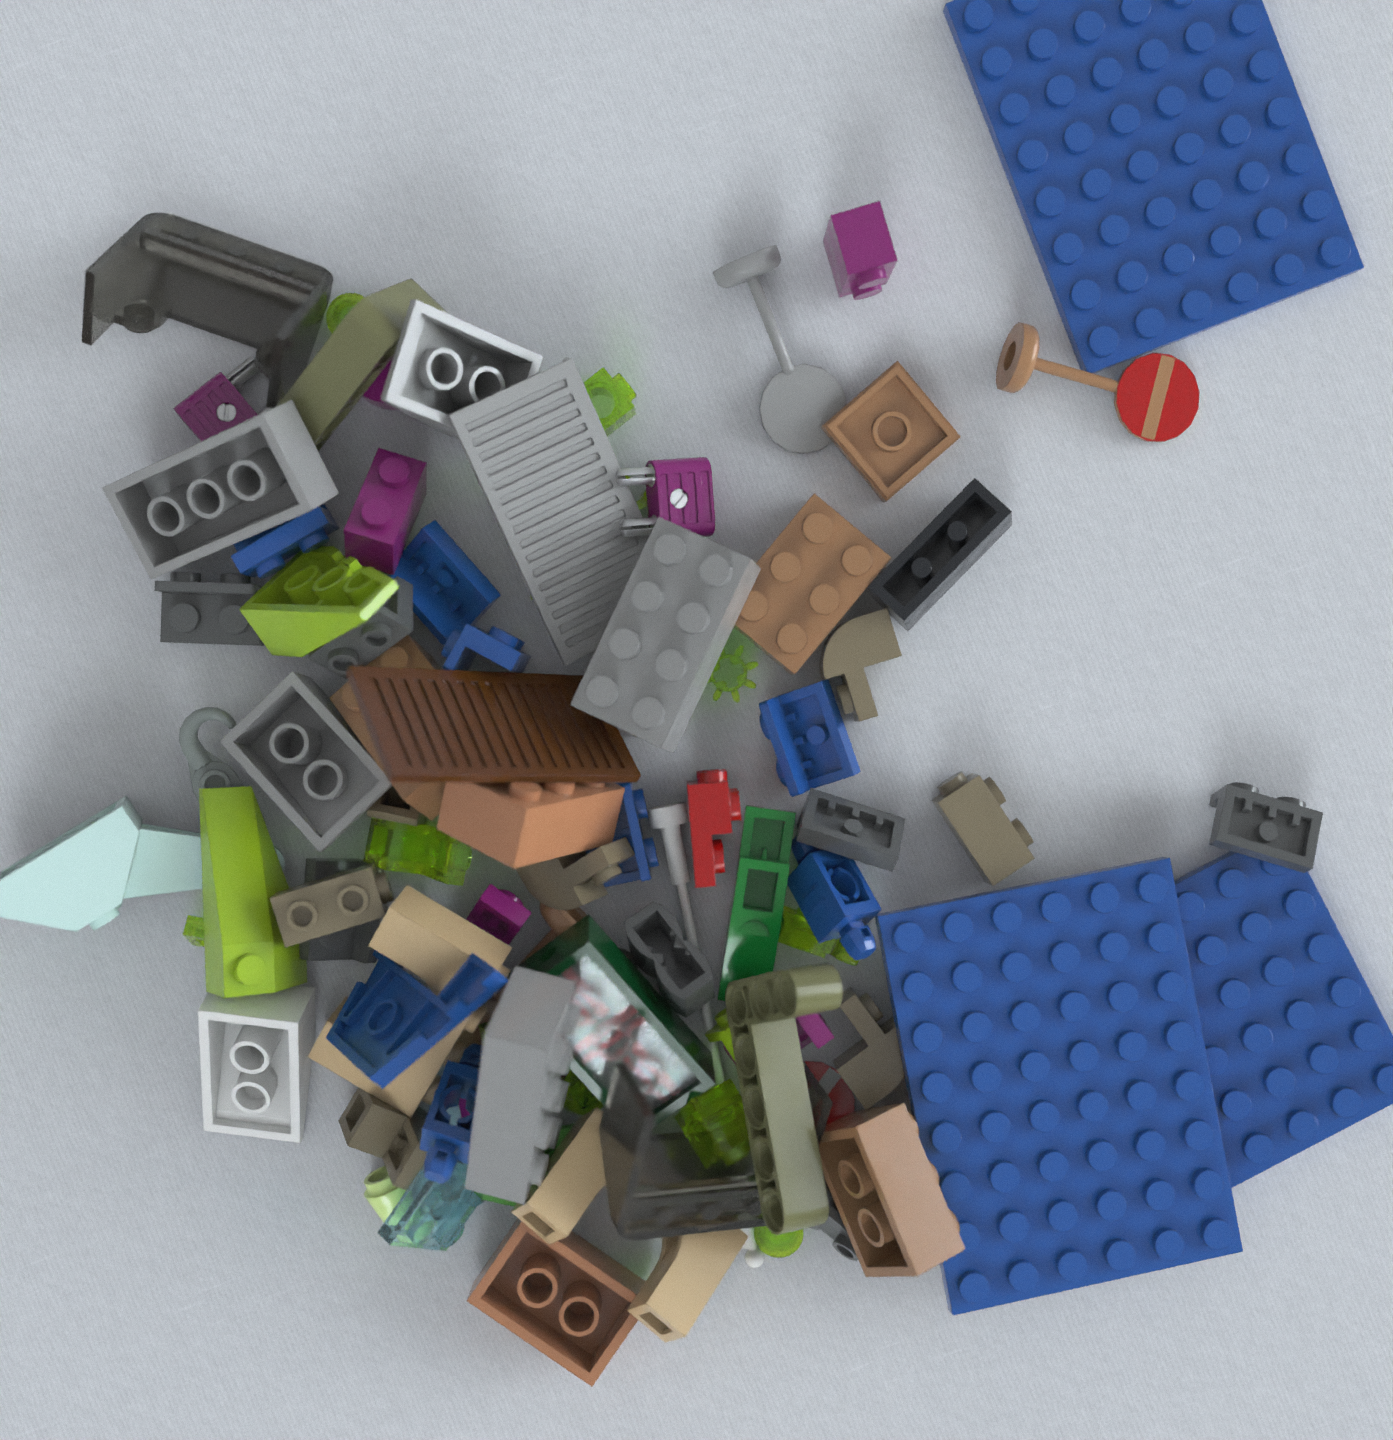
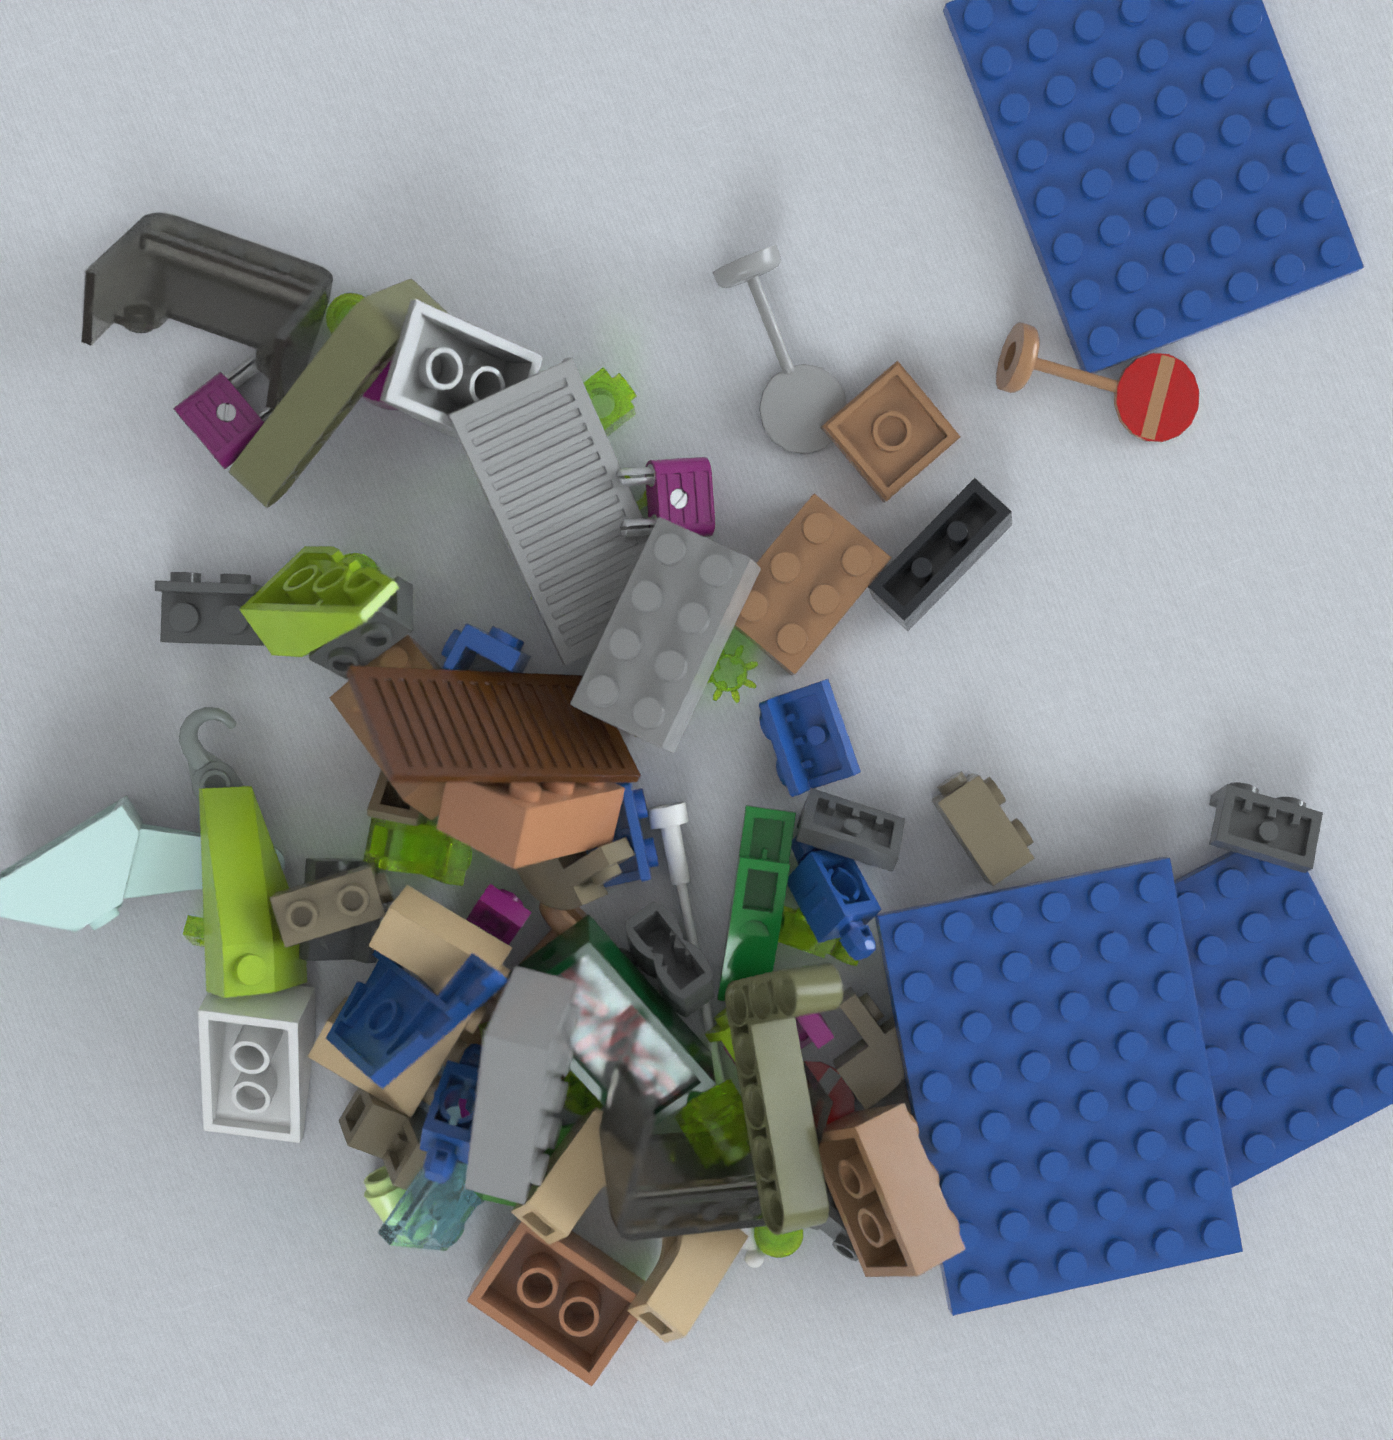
light grey brick [102,400,339,579] -> none
light grey slope [219,671,392,852] -> none
blue bracket [230,503,340,579] -> none
magenta brick [344,447,427,575] -> none
blue bracket [380,520,501,645] -> none
red plate [687,769,741,888] -> none
dark tan brick [819,608,902,722] -> none
magenta brick [823,201,898,300] -> none

